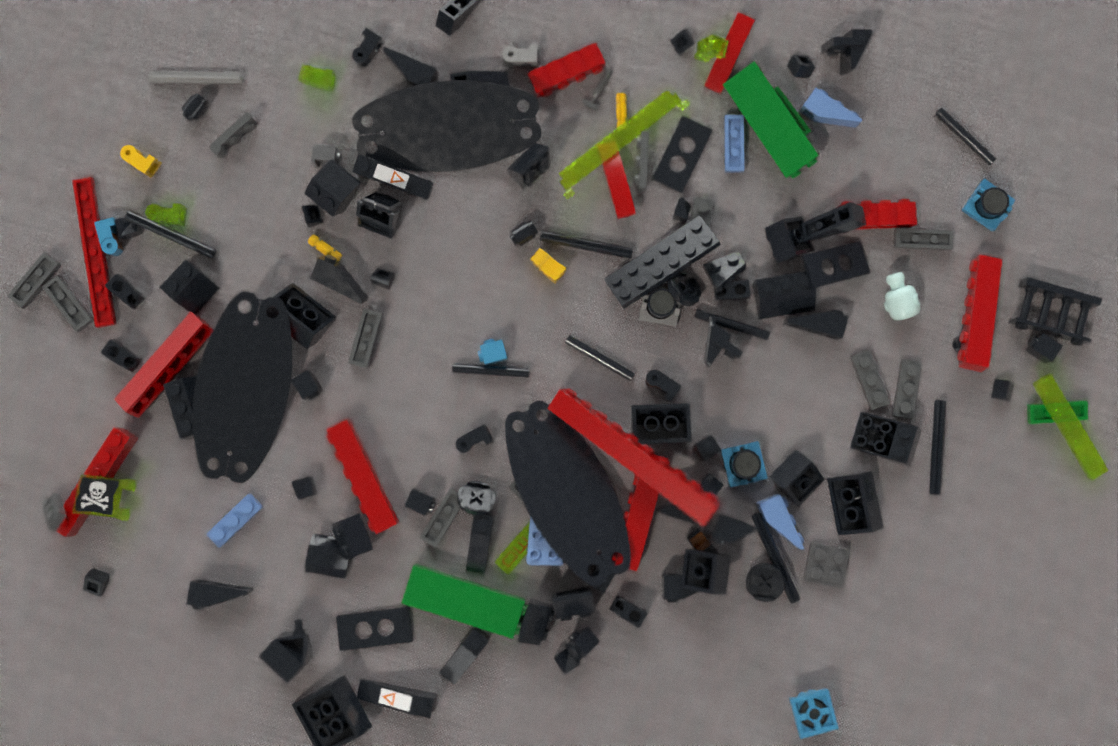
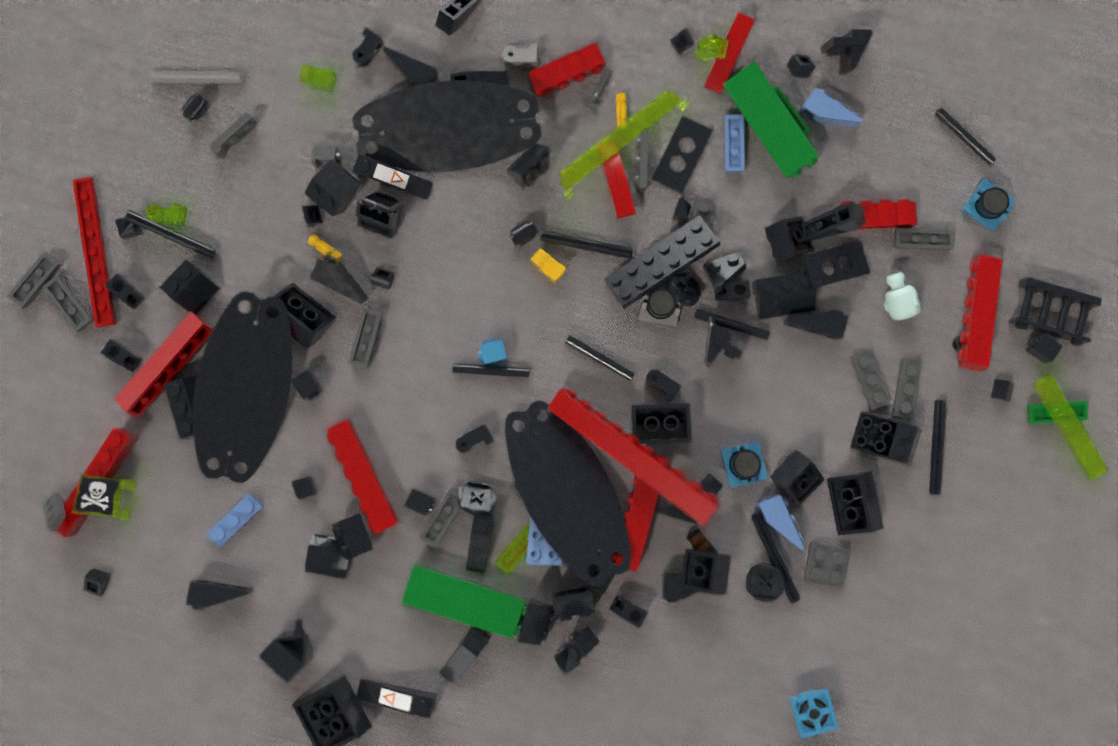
dark azure leg [94,217,124,256] -> none
yellow leg [120,145,162,178] -> none
black piece [336,606,413,651] -> none
black brick [693,434,722,461] -> none
black slope [704,513,758,545] -> none

